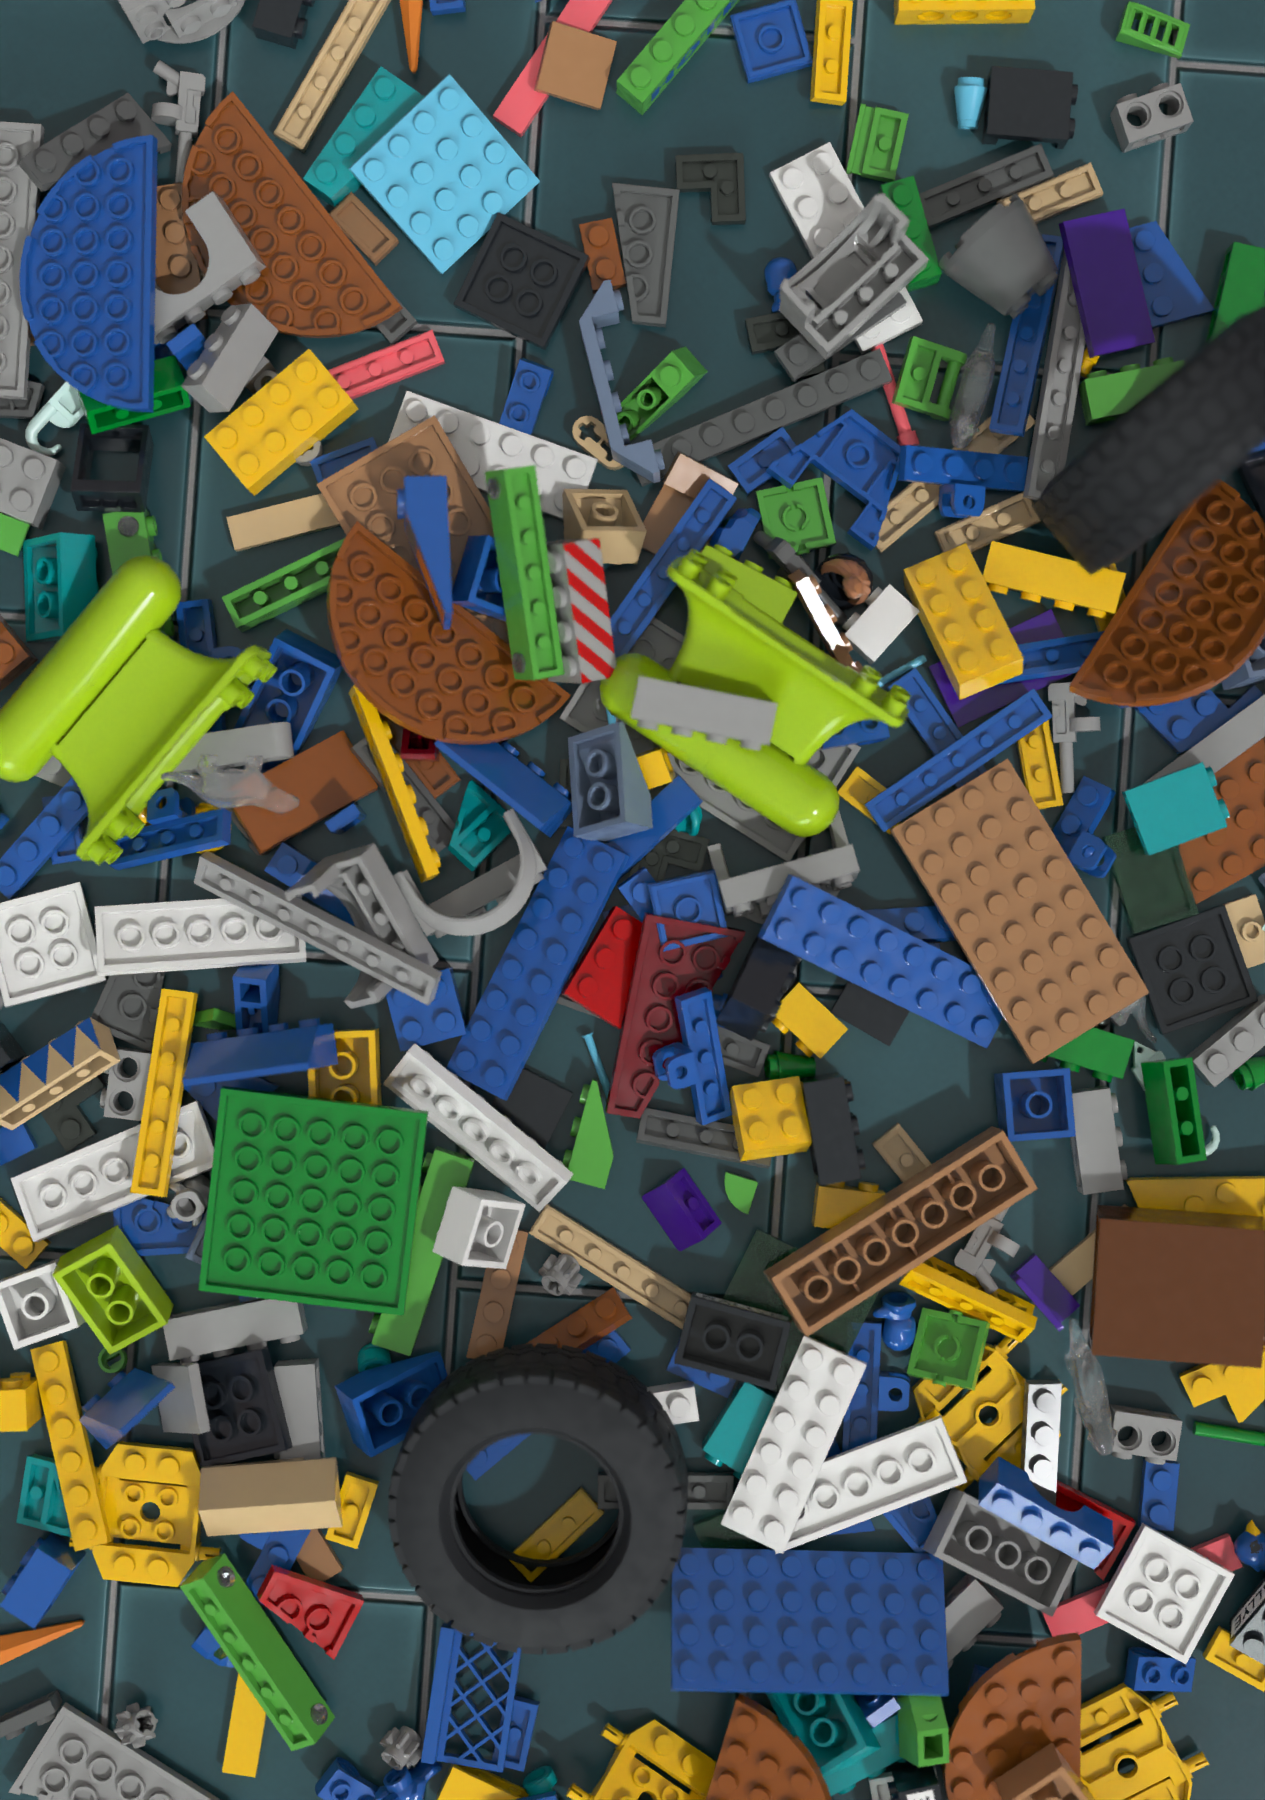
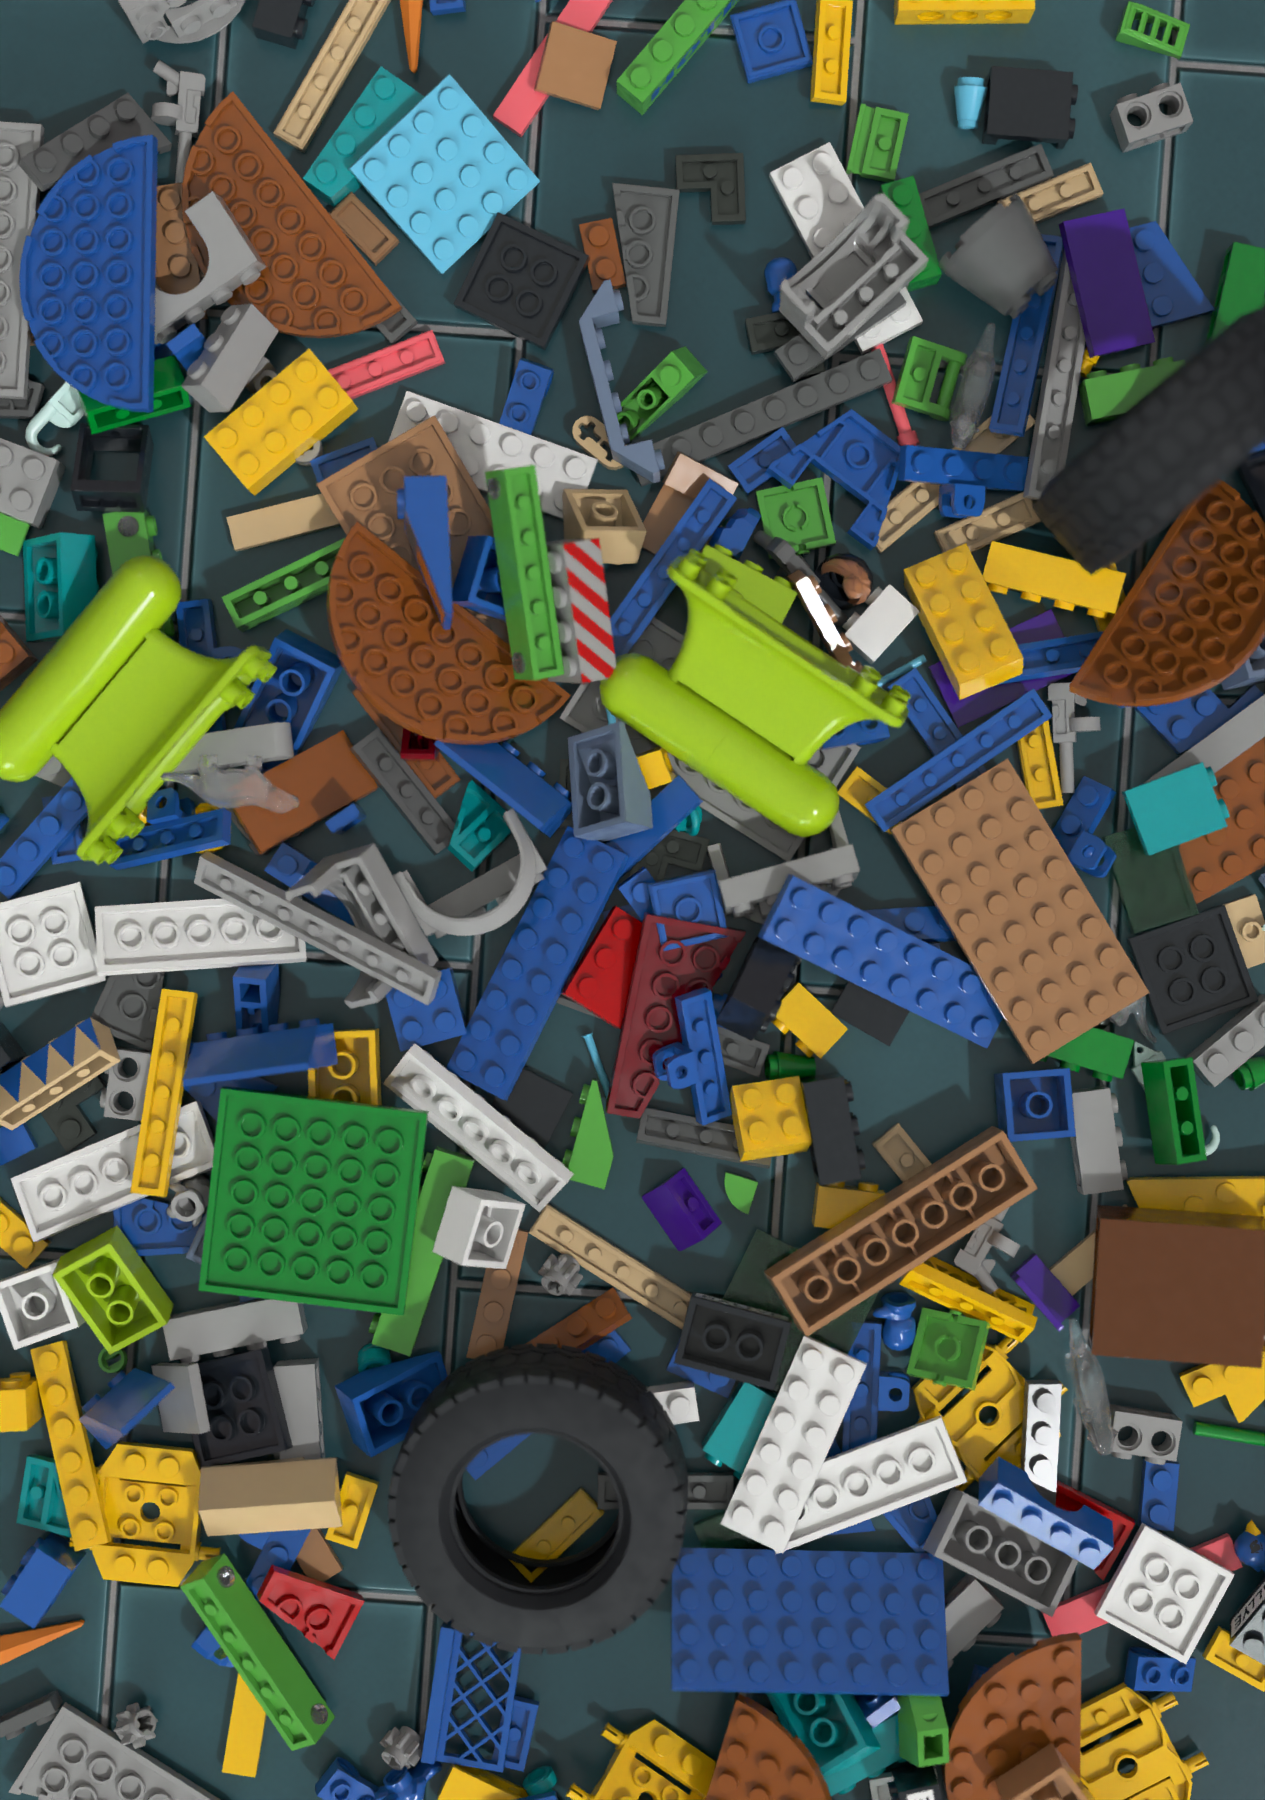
bright green tile [193,1008,236,1030] -> none
yellow plate [349,685,441,883] -> none
light grey brick [631,676,778,751] -> none

